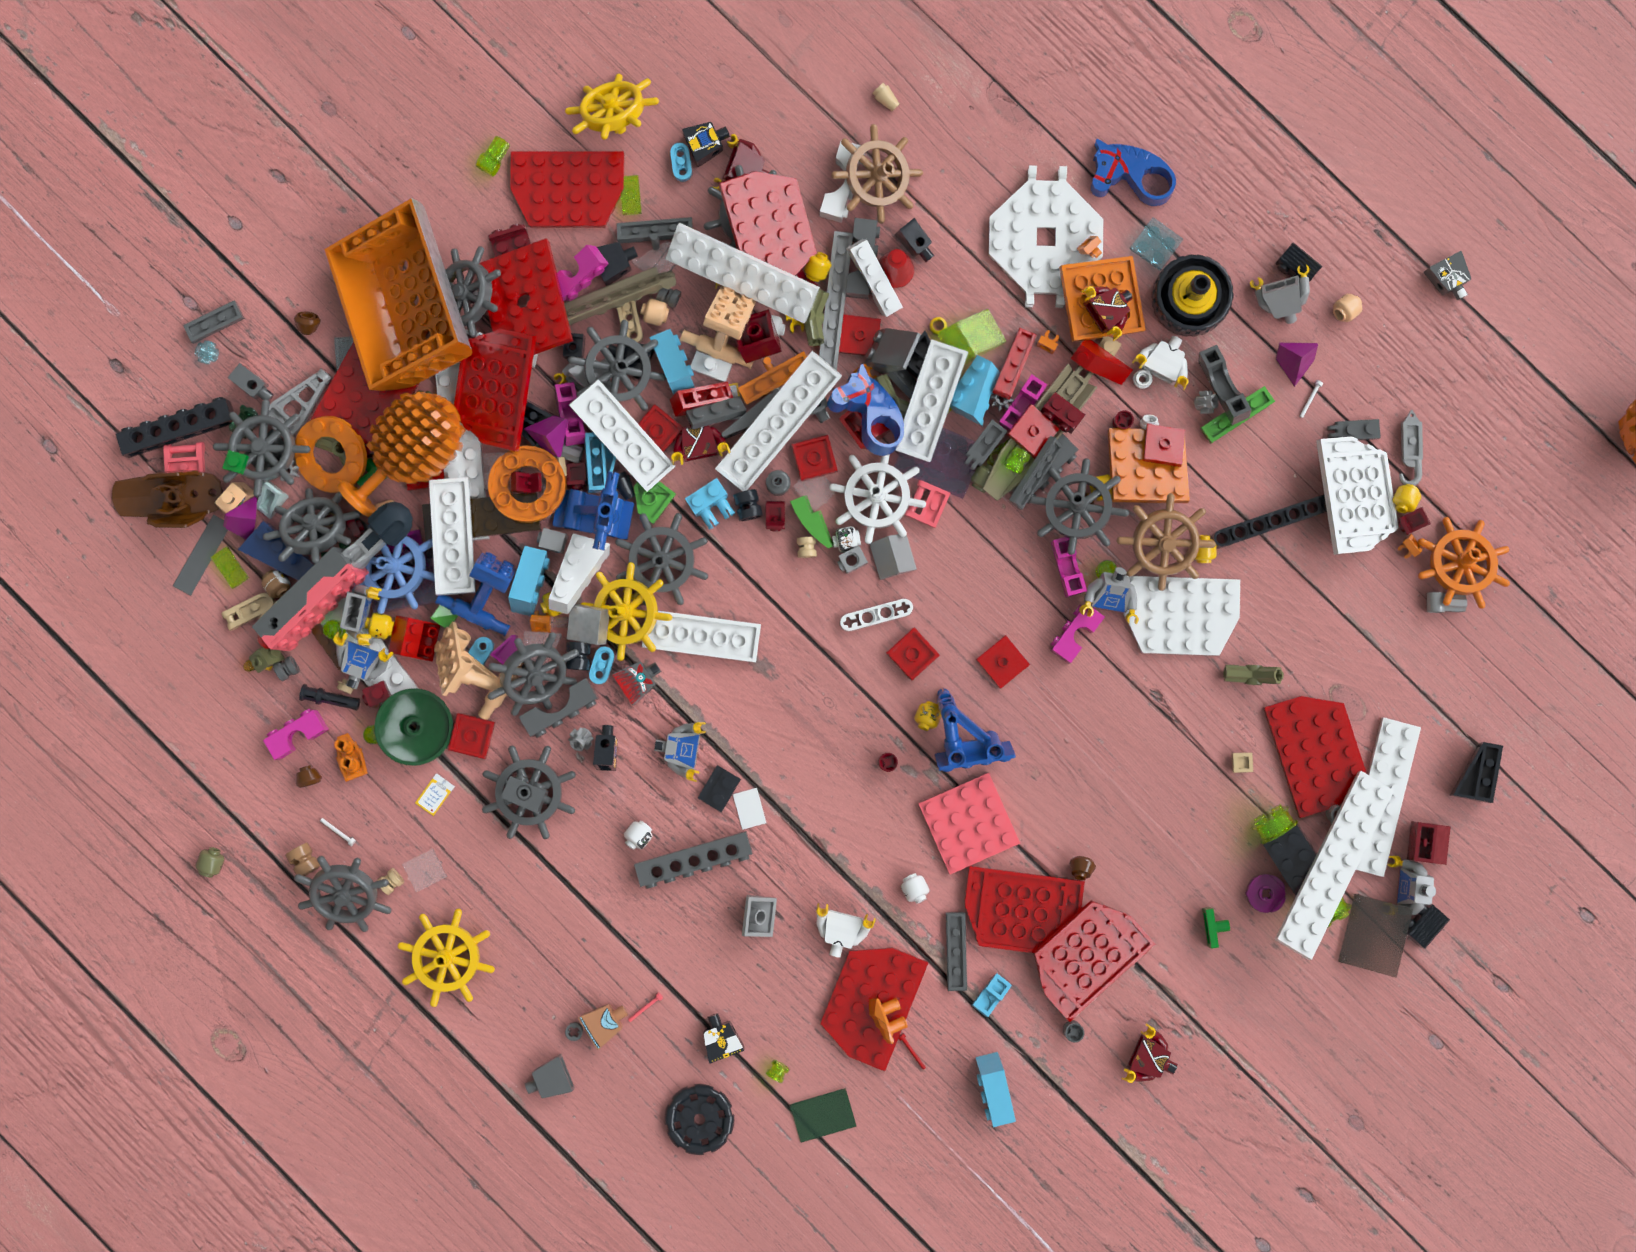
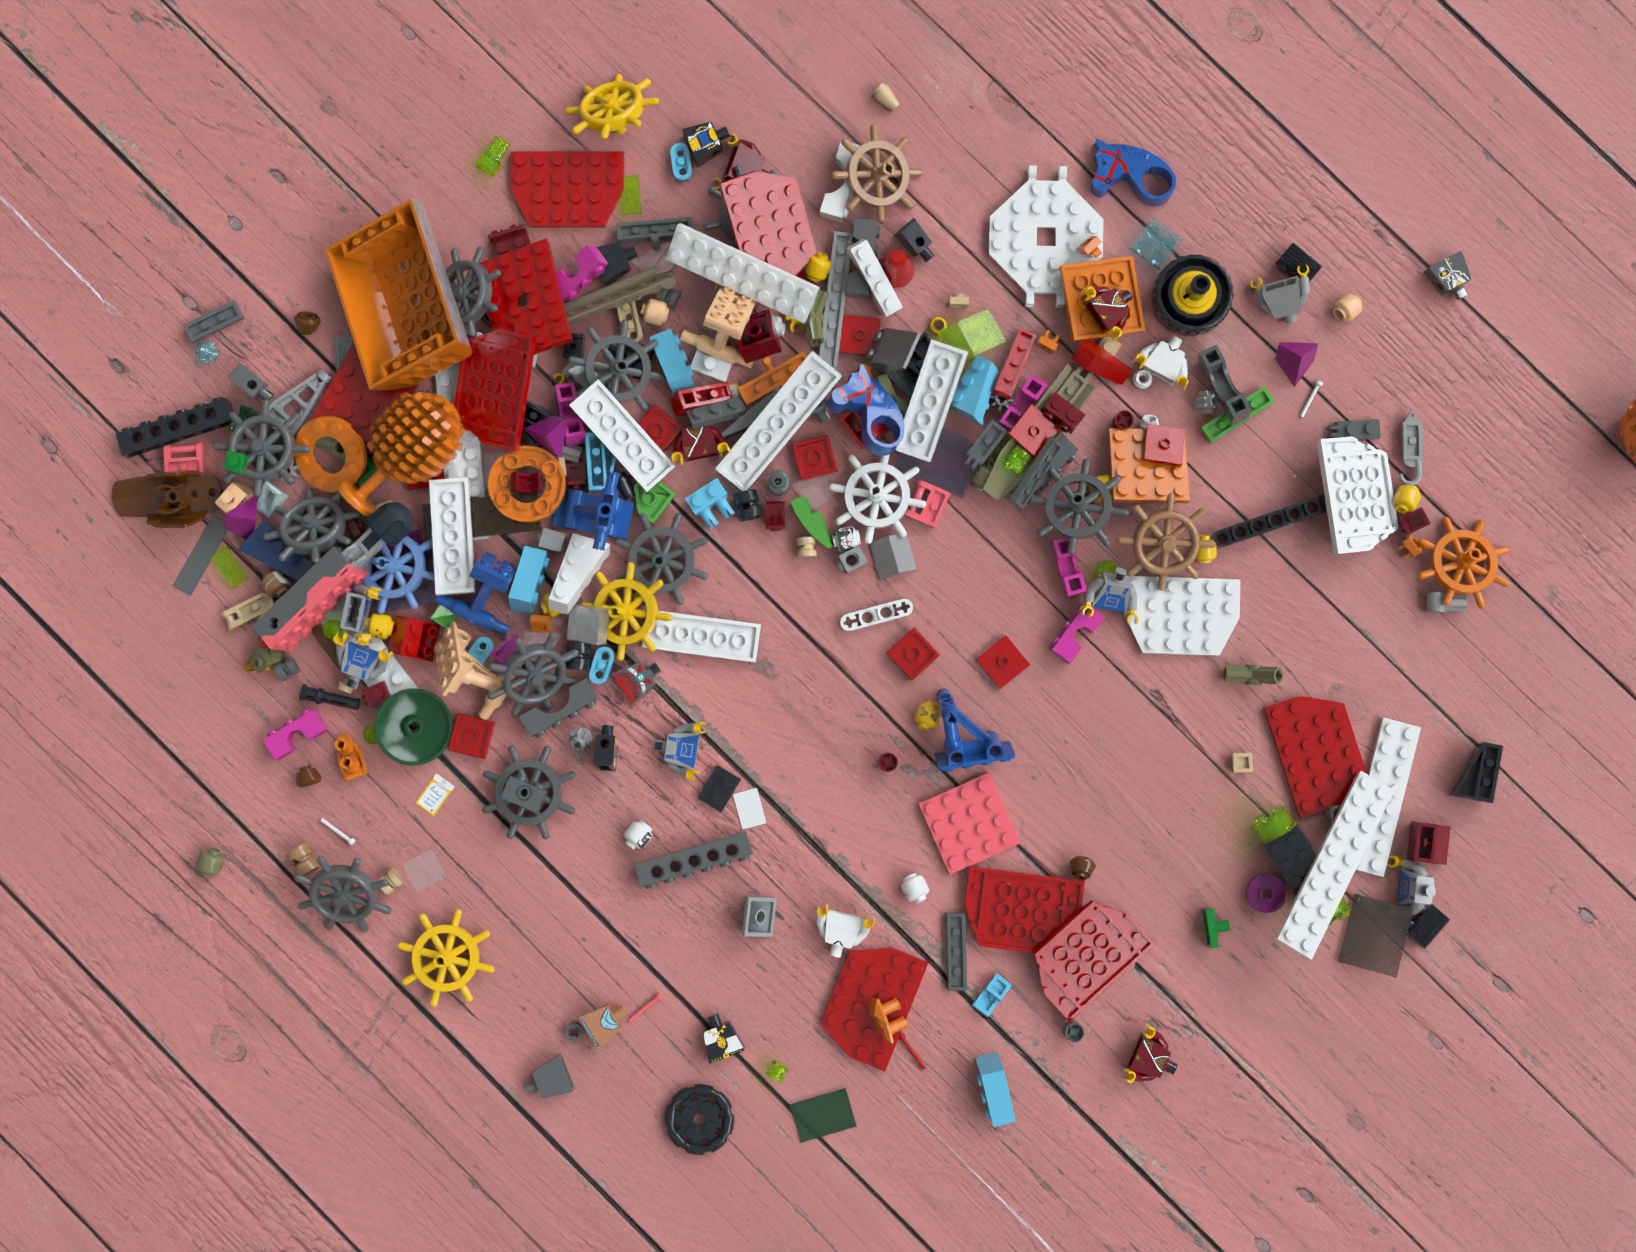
none -> tan plate [949,294,969,309]

